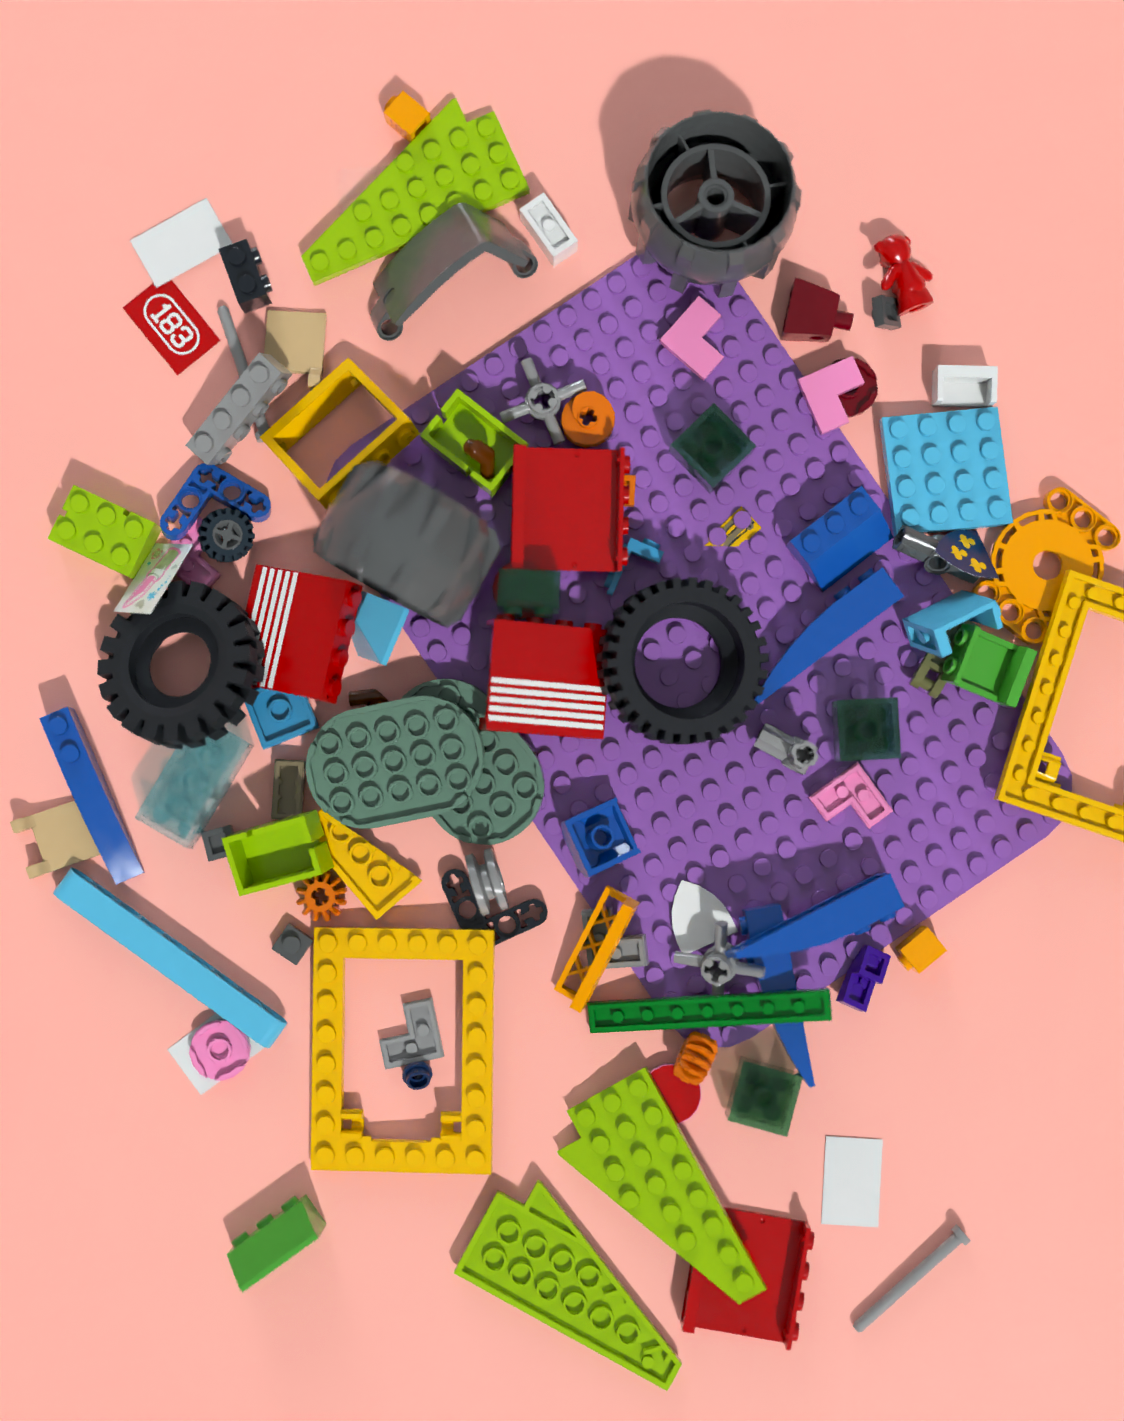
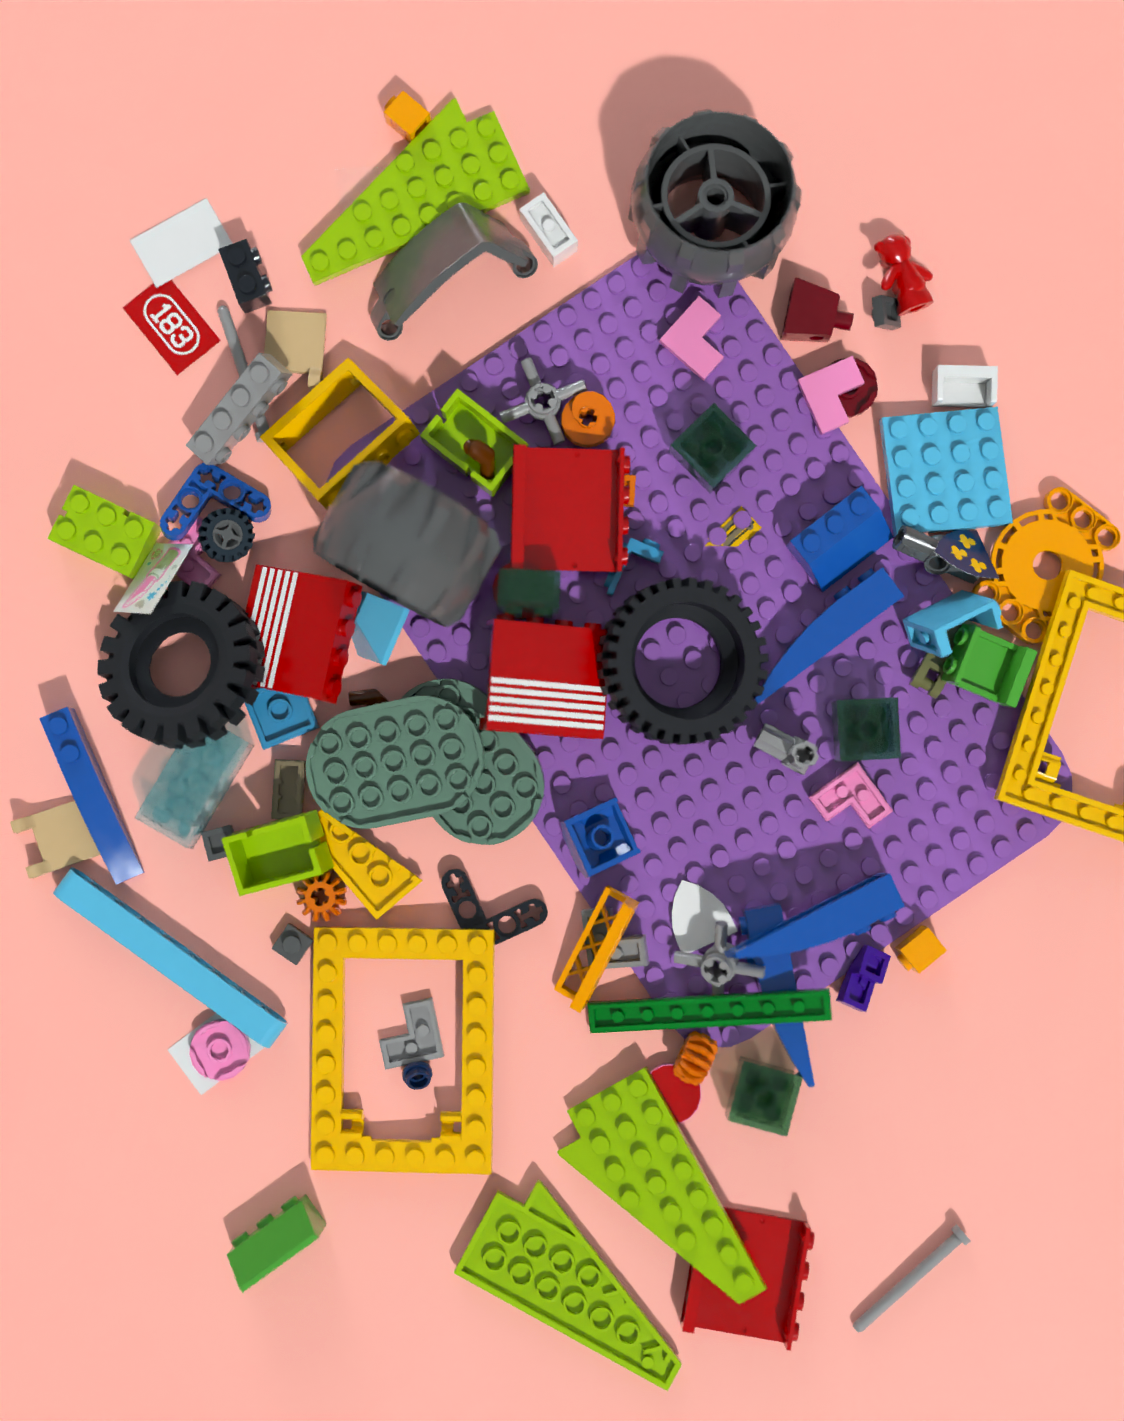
light grey wheel [465,848,509,916] -> none
white sticker [821,1136,883,1227] -> none

